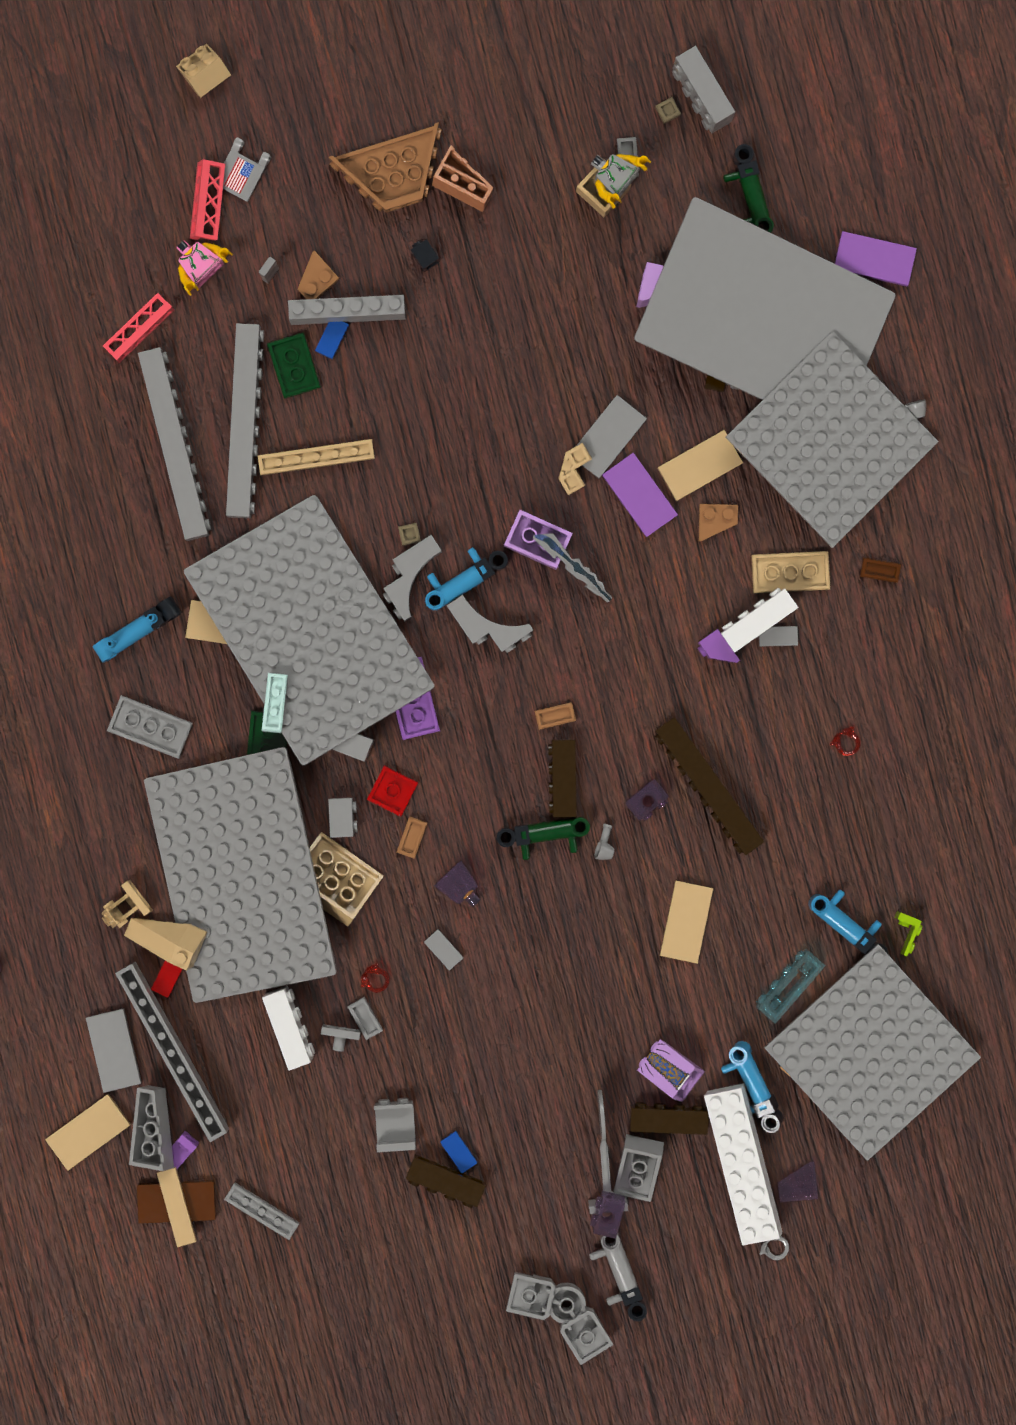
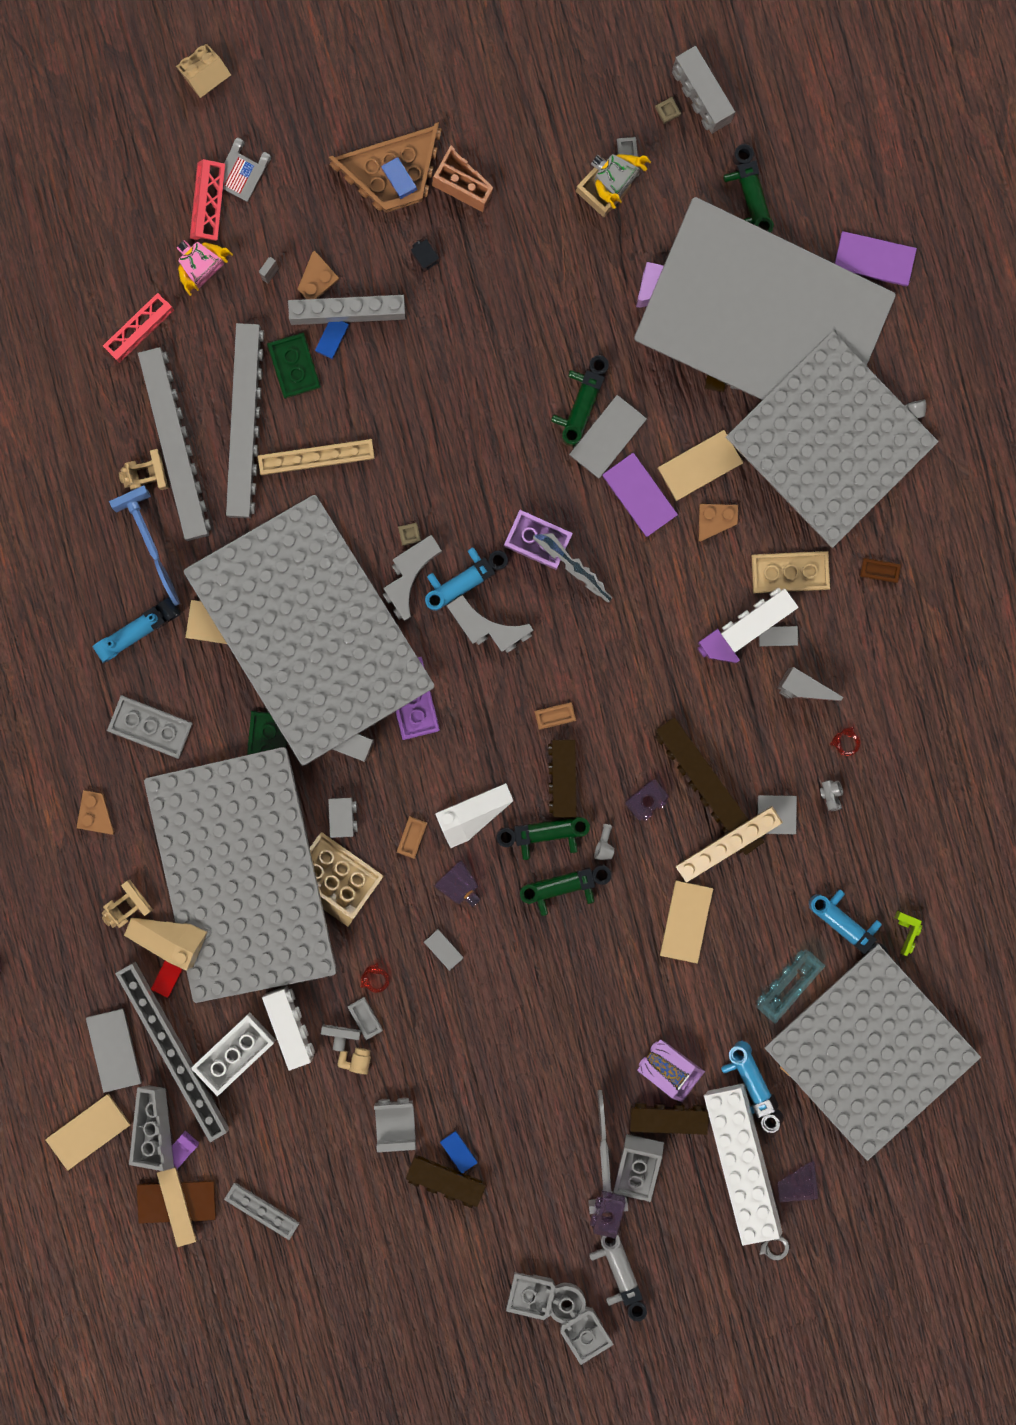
light aqua tile [262,673,288,733] -> none
red tile [367,765,418,817] -> none
tan tile [559,443,592,495] -> none
none -> medium nougat wing [77,790,115,835]
none -> medium blue piece [109,485,180,606]
none -> tan tile [119,449,169,490]
none -> white brick [191,1012,276,1096]
none -> tan piece [338,1048,371,1074]
none -> tile [381,157,417,199]
none -> white wedge [435,783,513,848]
none -> dark green piece [520,865,612,916]
none -> dark green piece [551,355,609,446]
none -> tan plate [676,806,783,882]
none -> light grey tile [757,795,797,834]
none -> light grey slope [777,667,843,701]
none -> light grey plate [820,780,843,811]

